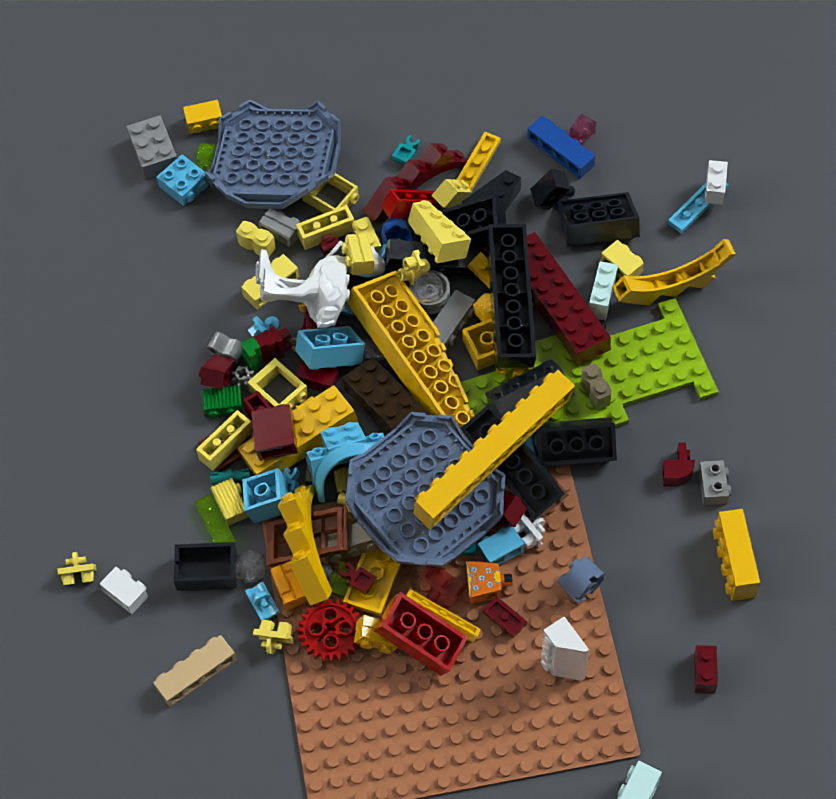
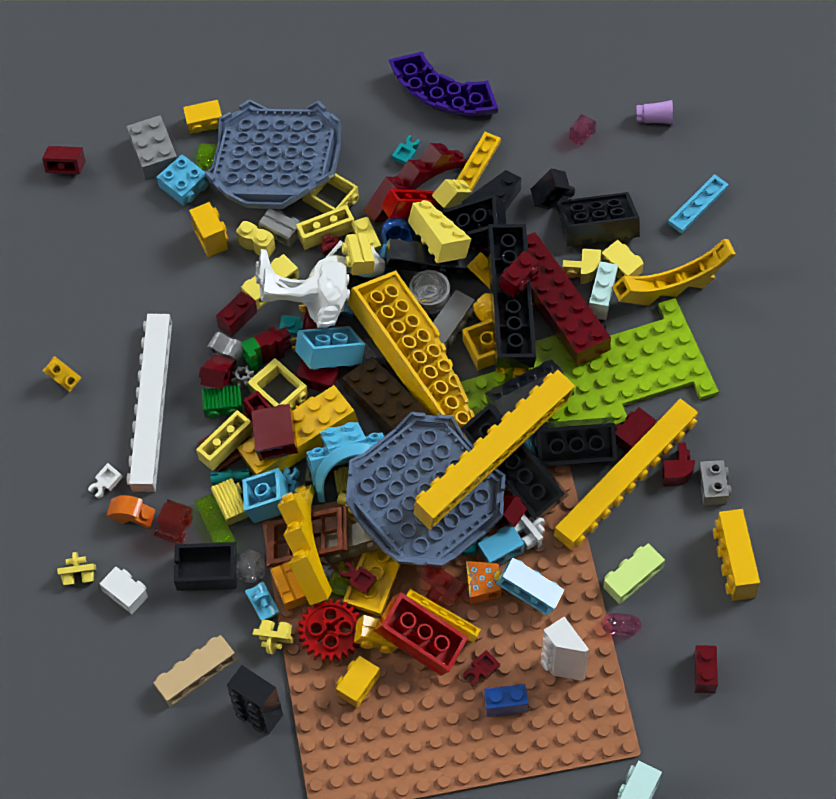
medium azure hips [248,316,280,337] -> none
light yellow hips [397,250,430,285] -> none
dark red plate [483,596,527,638] -> none
blue brick [527,115,595,179] -> none
sand blue brick [557,556,606,604] -> none
dark tan brick [581,363,611,410] -> none
white brick [705,160,728,205] -> none
none -> dark red brick [42,146,86,174]
none -> yellow hips [42,356,82,392]
none -> white plate [88,463,123,499]
none -> orange brick [106,495,156,529]
none -> white brick [127,314,172,492]
none -> clear red brick [154,499,193,544]
none -> yellow brick [189,202,229,257]
none -> dark red brick [216,291,257,337]
none -> black brick [227,665,283,735]
none -> teal plate [279,315,303,337]
none -> yellow brick [335,656,381,708]
none -> dark purple brick [389,51,498,116]
none -> dark red plate [463,650,500,687]
none -> blue brick [484,684,528,717]
none -> brick [496,558,564,616]
none -> dark red brick [499,251,539,298]
none -> yellow brick [553,398,698,550]
none -> light yellow brick [562,249,601,284]
none -> clear pink beam [601,613,641,636]
none -> yellowish green brick [603,543,665,604]
none -> dark red brick [615,407,657,453]
none -> lavender plant [636,100,673,125]

